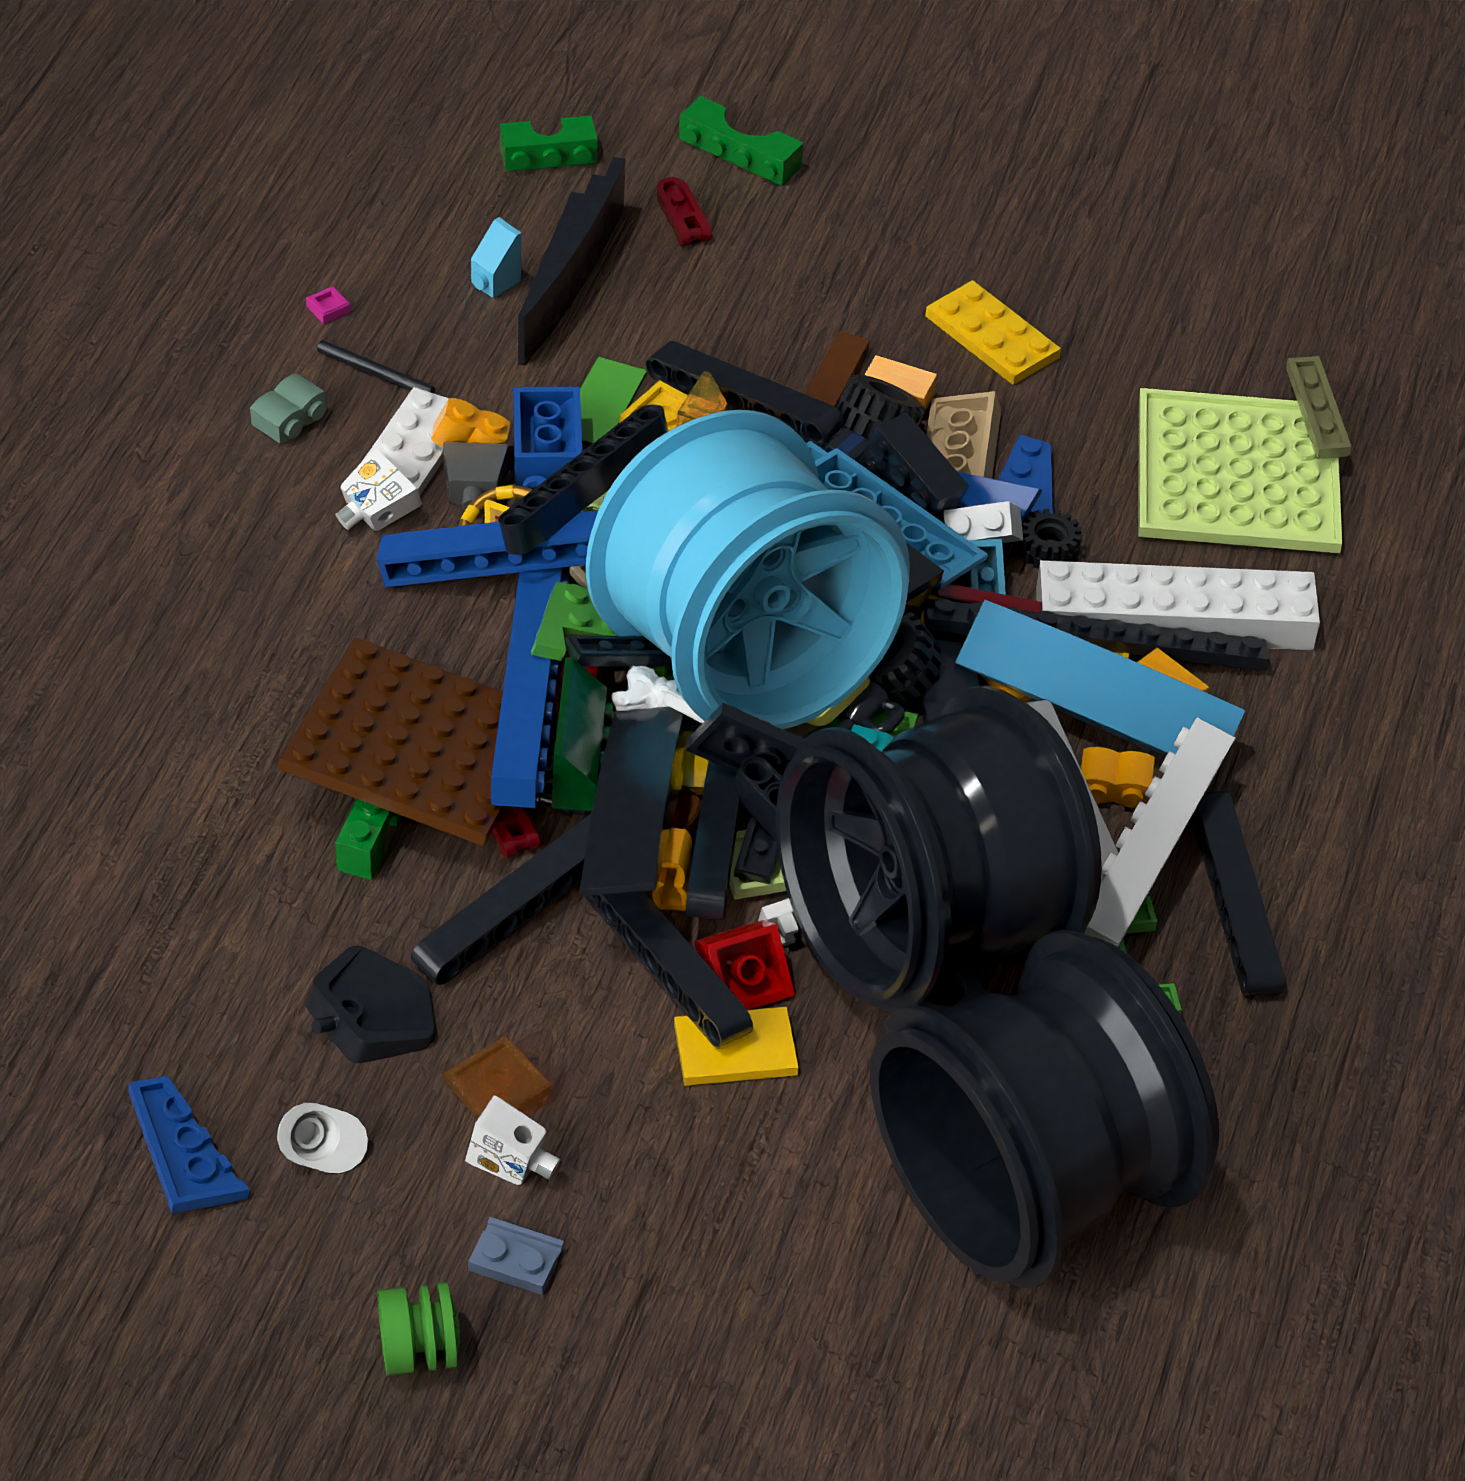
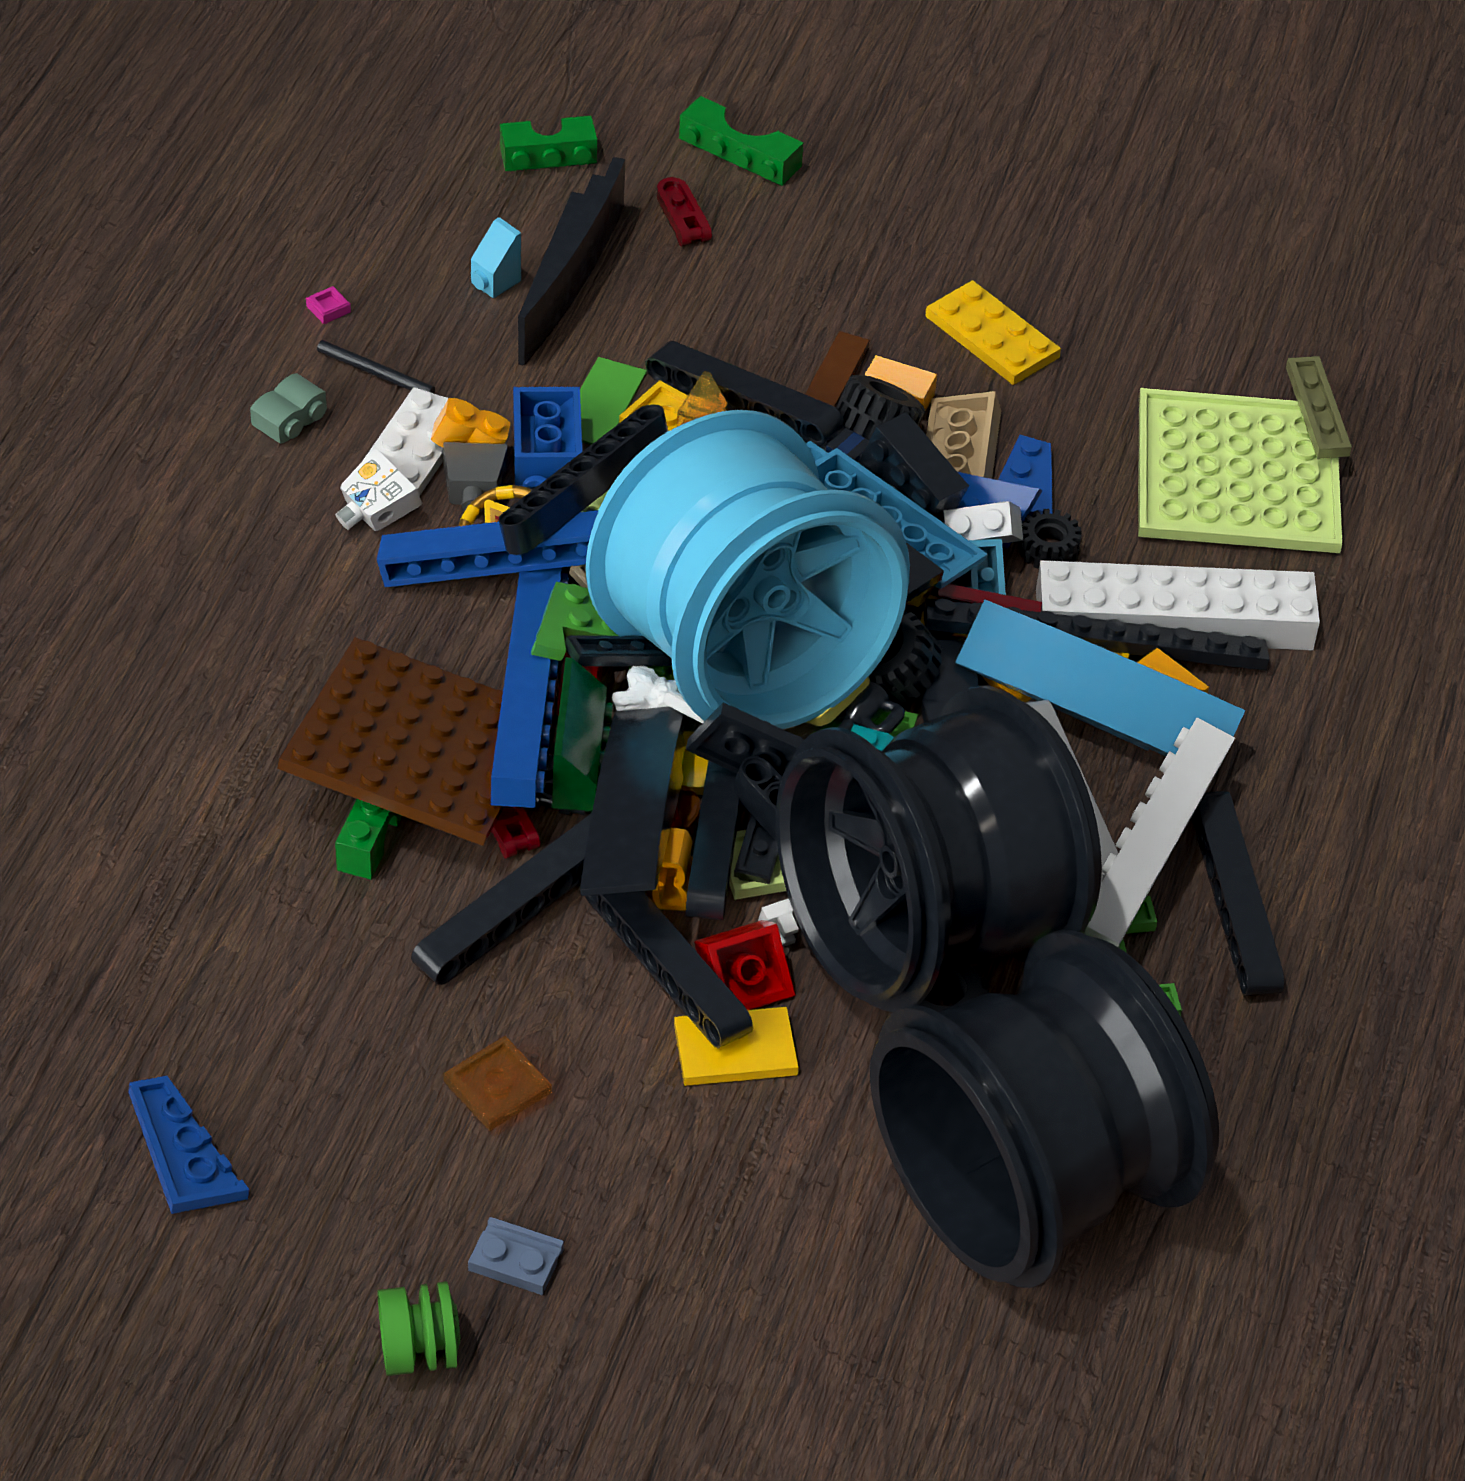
white piece [277,1103,368,1173] -> none
black animal [306,945,434,1063] -> none
white torso [465,1095,560,1185] -> none
light orange brick [1081,747,1155,808] -> none

